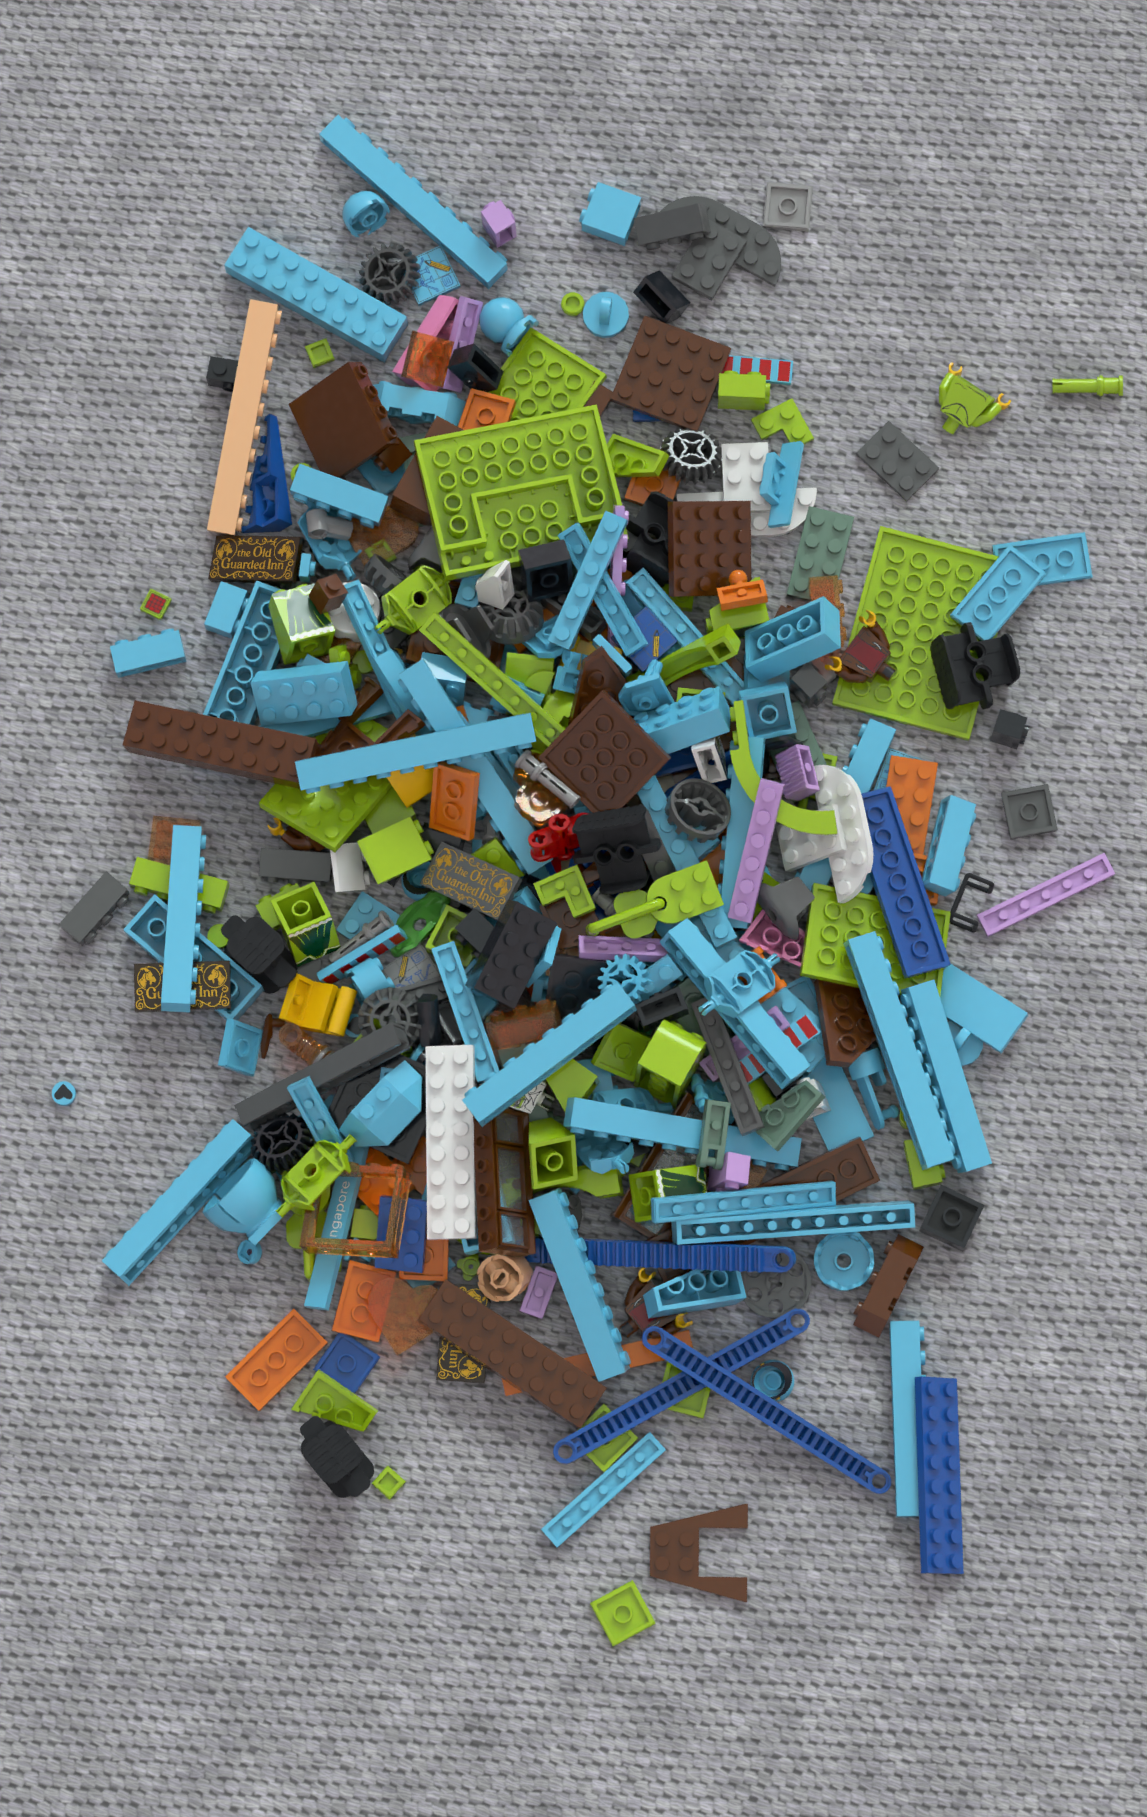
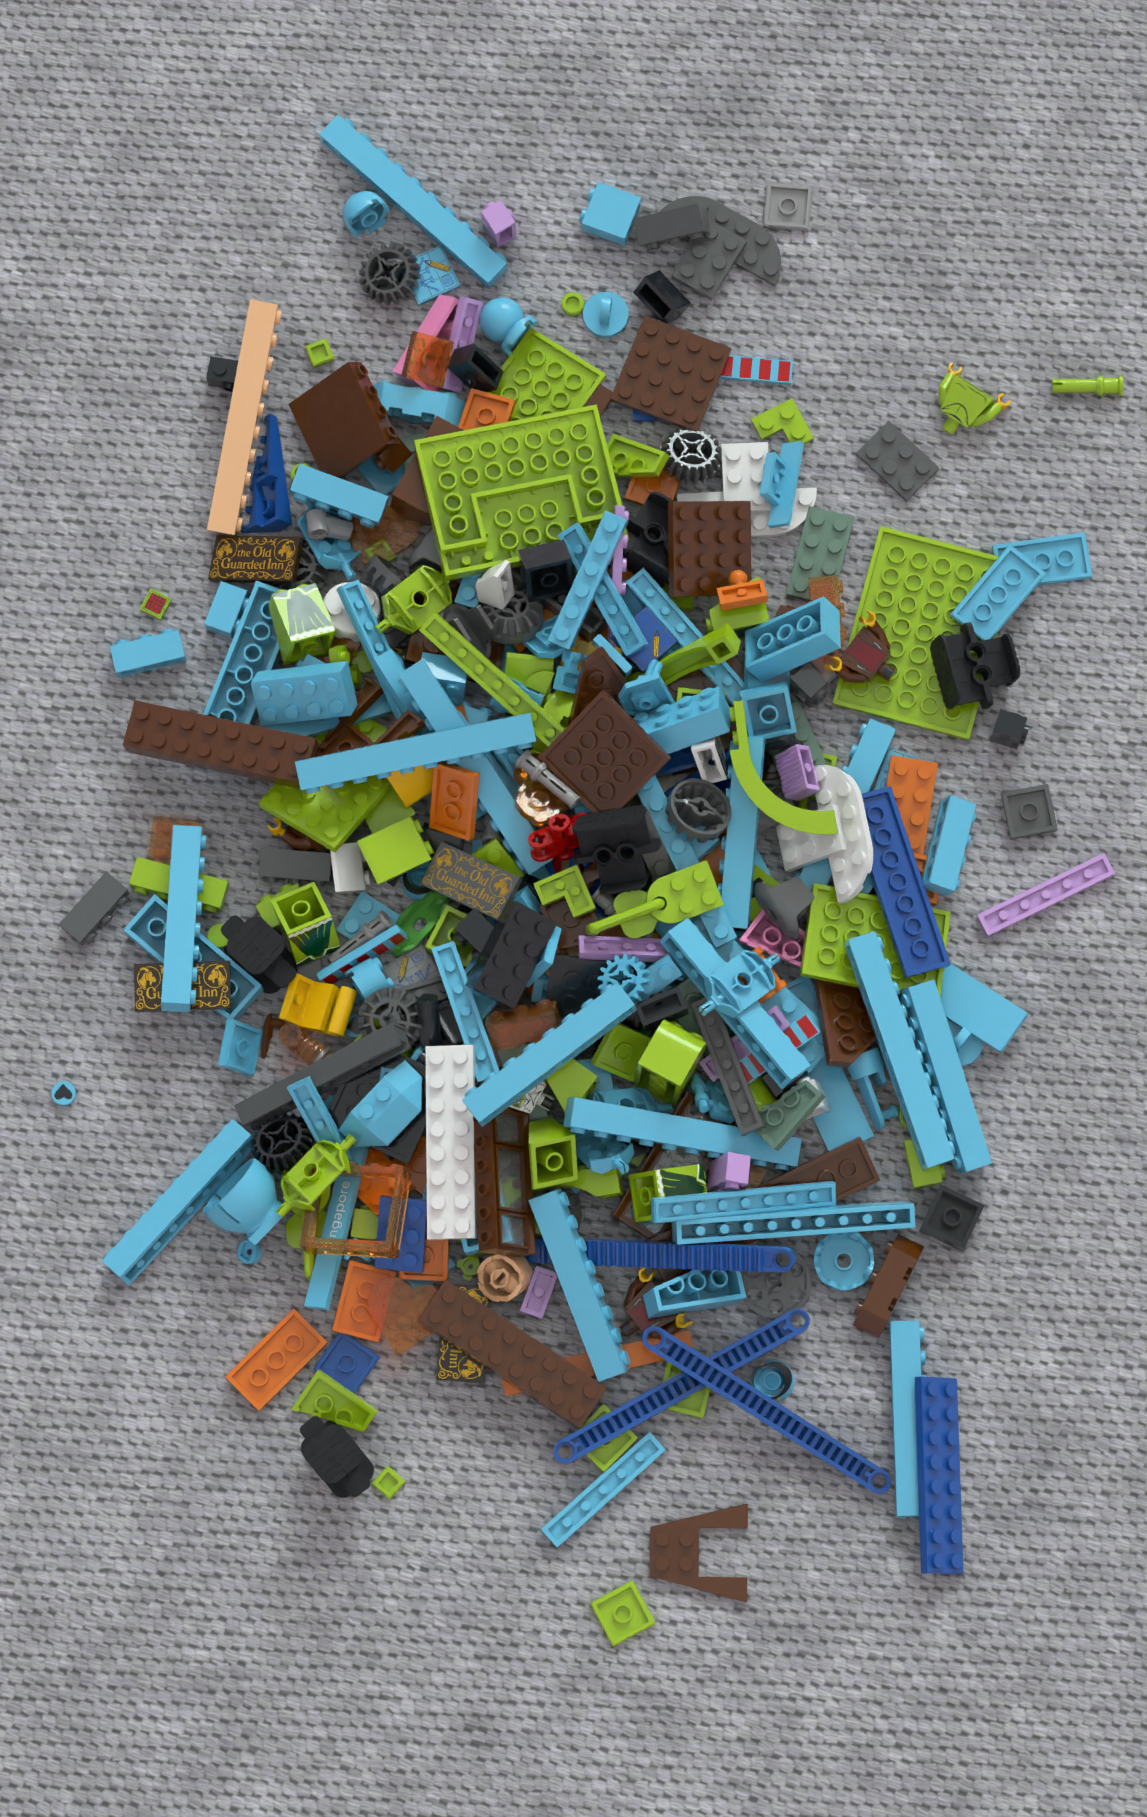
medium azure brick [224,227,408,363] -> none
medium azure plate [299,553,316,583] -> none
reddish brown brick [308,574,348,614] -> none
sand green plate [696,1099,731,1170] -> none
lime brick [718,371,770,411] -> none
lavender plate [728,778,785,923] -> none
black piece [949,873,995,933] -> none

